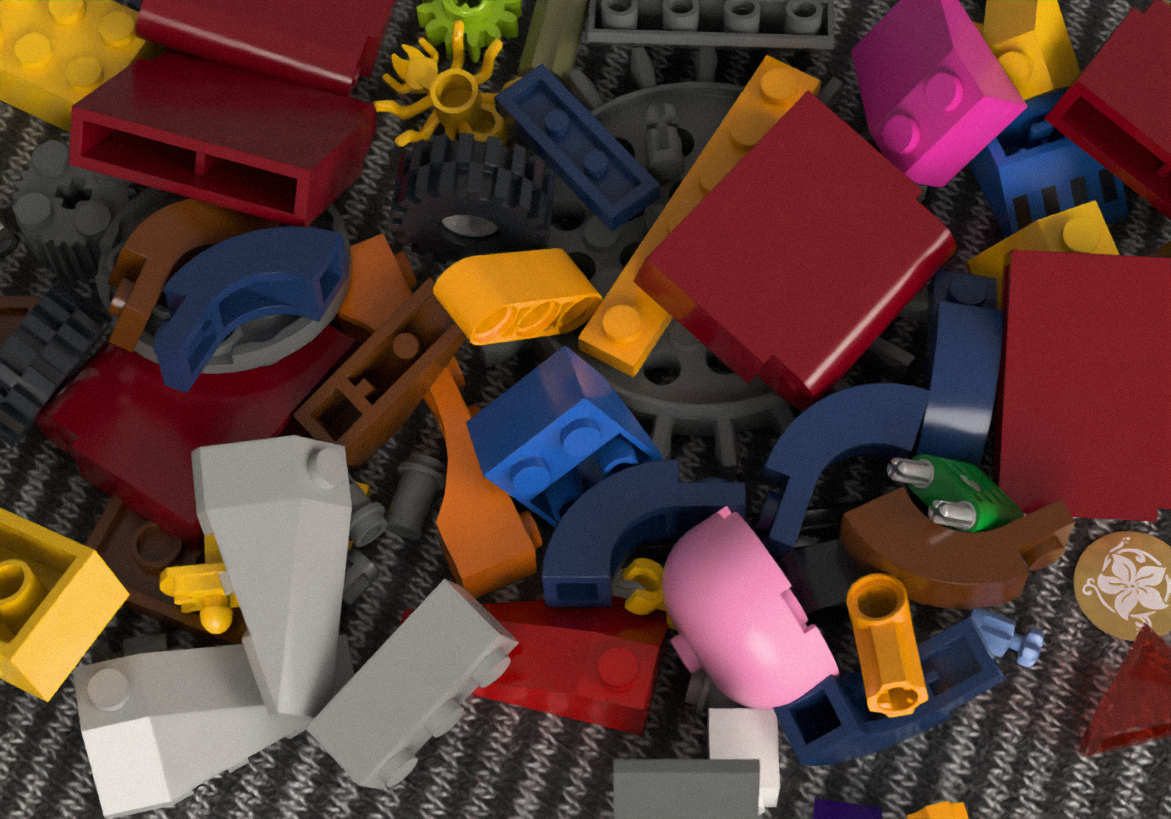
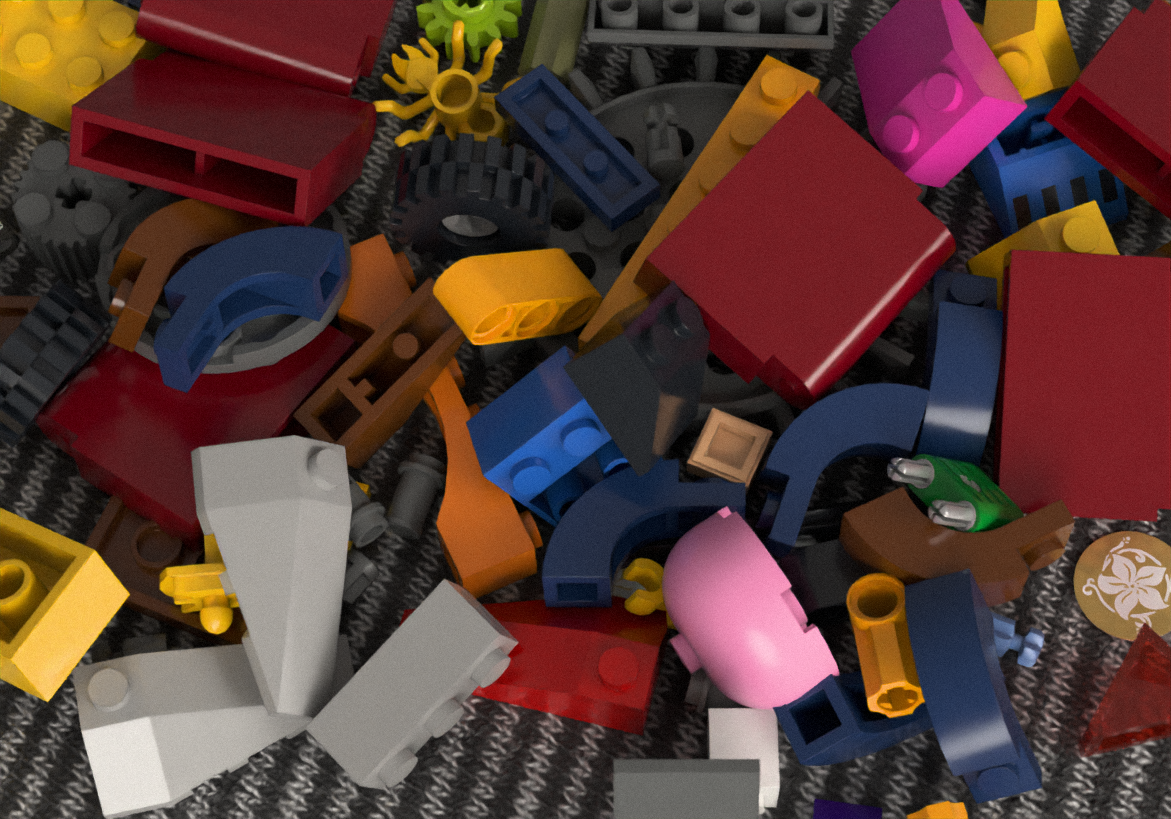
none -> black slope [563,280,710,477]
none -> light nougat tile [687,408,773,496]
none -> dark blue arch [904,568,1042,804]

